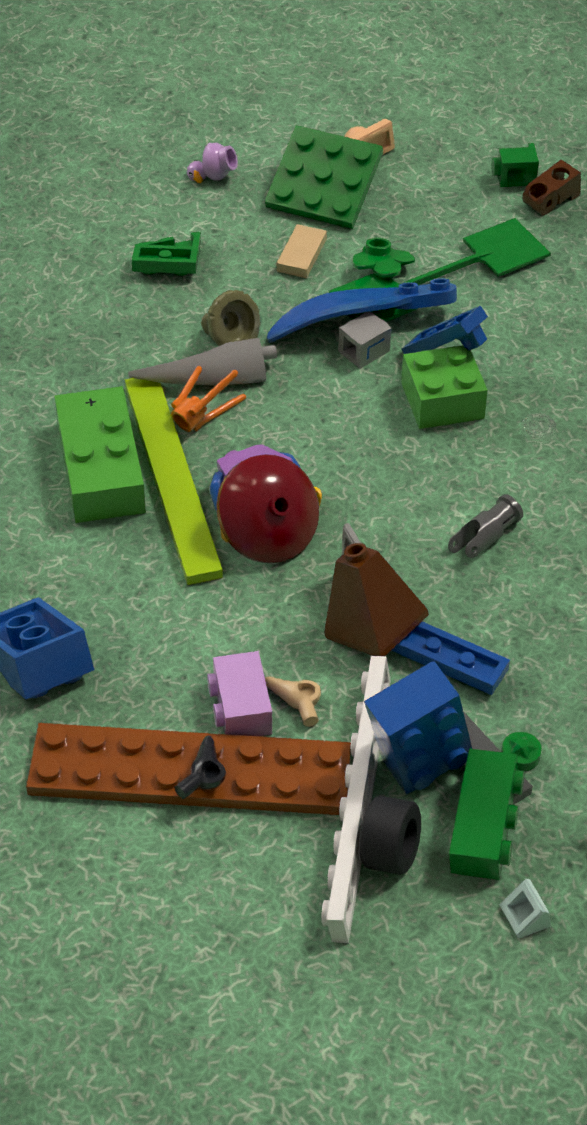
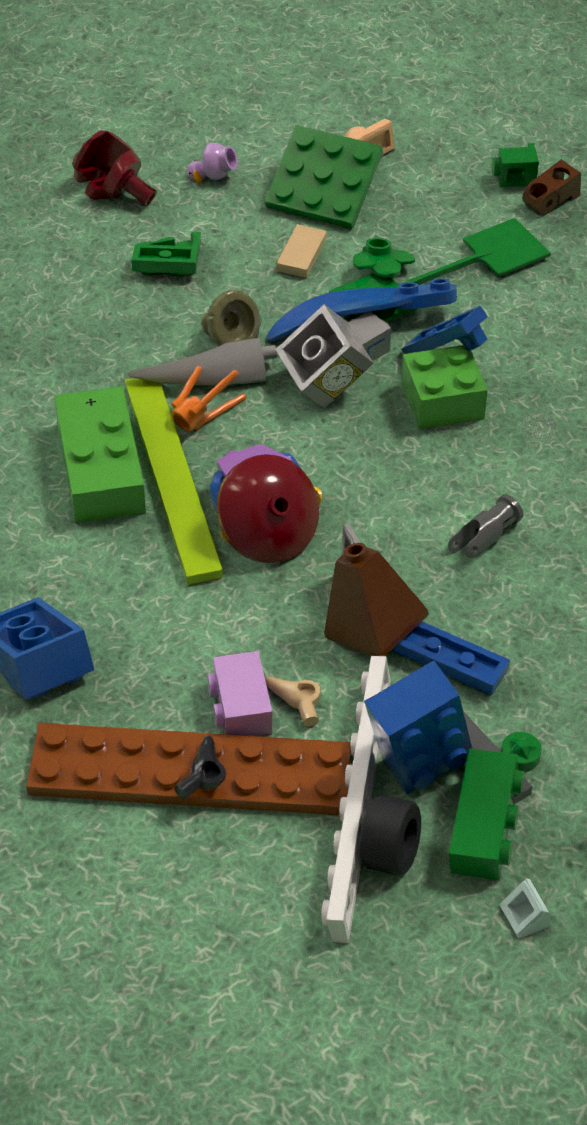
none -> dark red piece [72,130,157,207]
none -> light grey brick [275,304,374,408]

